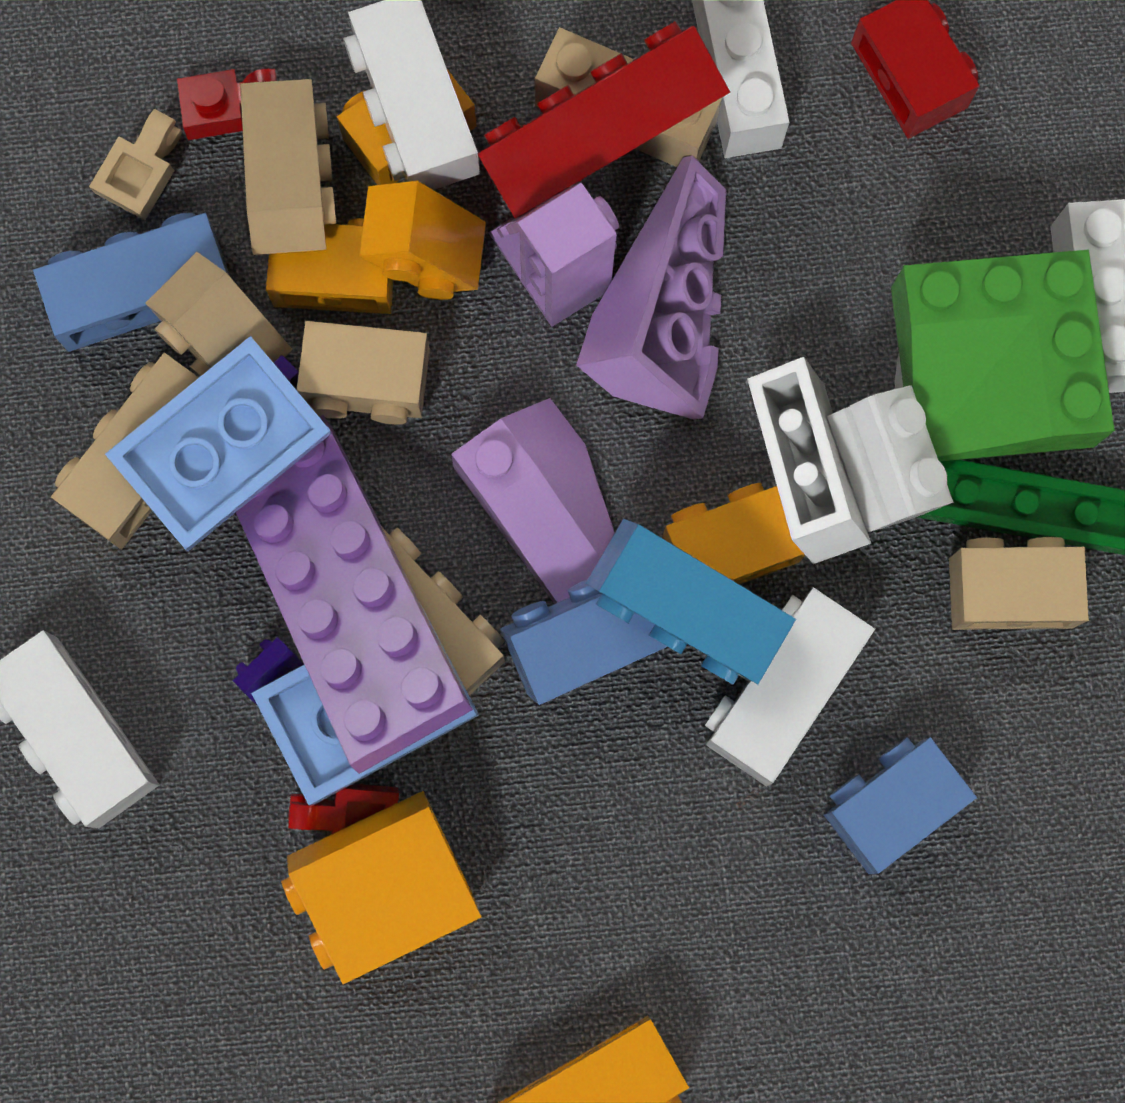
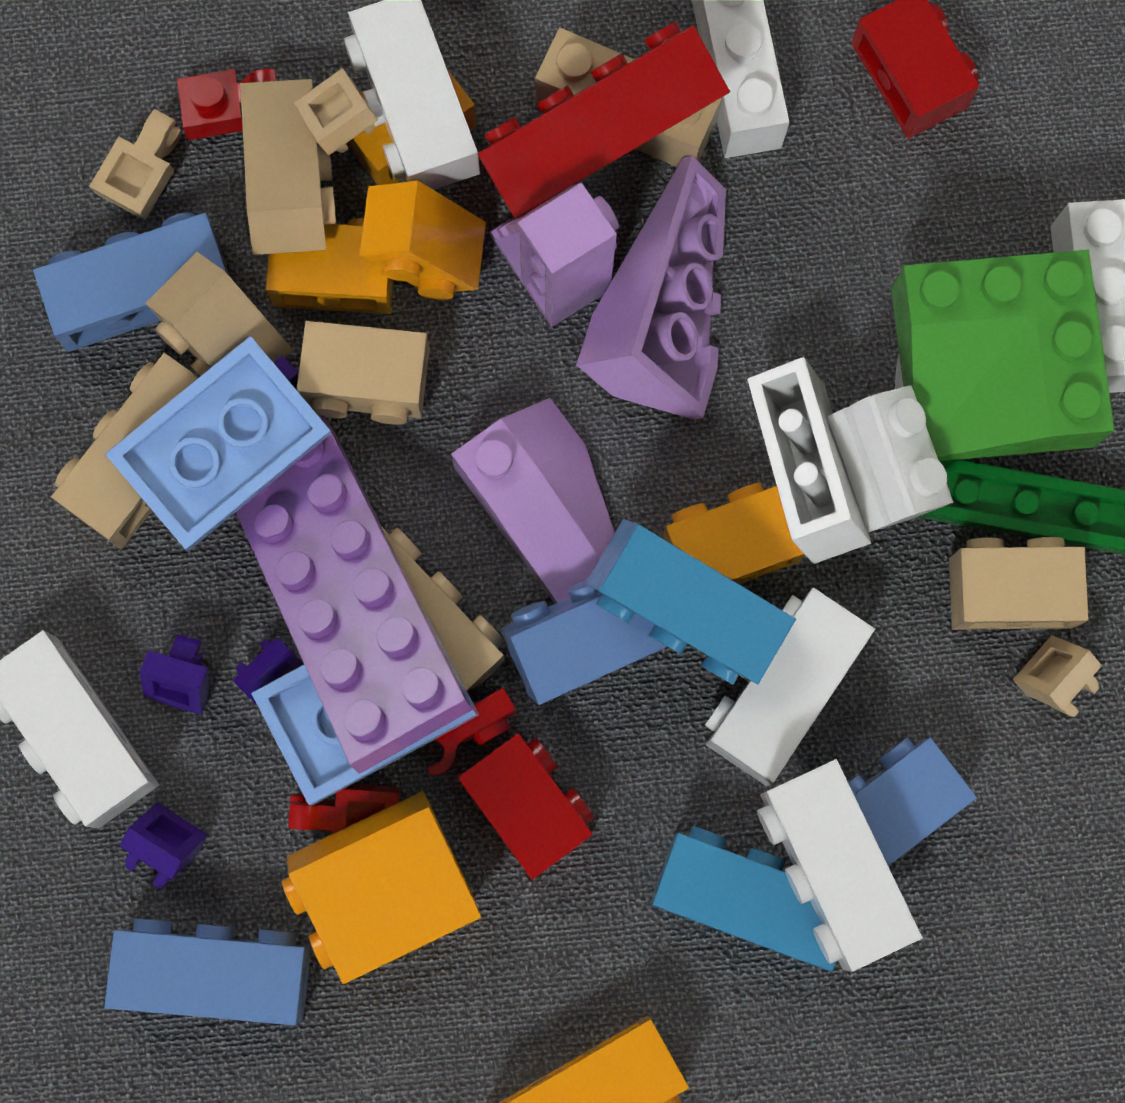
none -> medium blue brick [104,918,311,1026]
none -> dark purple tile [119,802,208,889]
none -> dark purple tile [139,634,210,715]
none -> tan tile [294,68,378,156]
none -> red plate [427,688,516,777]
none -> red brick [458,733,595,880]
none -> dark azure brick [649,826,836,972]
none -> white brick [757,759,922,972]
none -> tan tile [1013,635,1102,717]

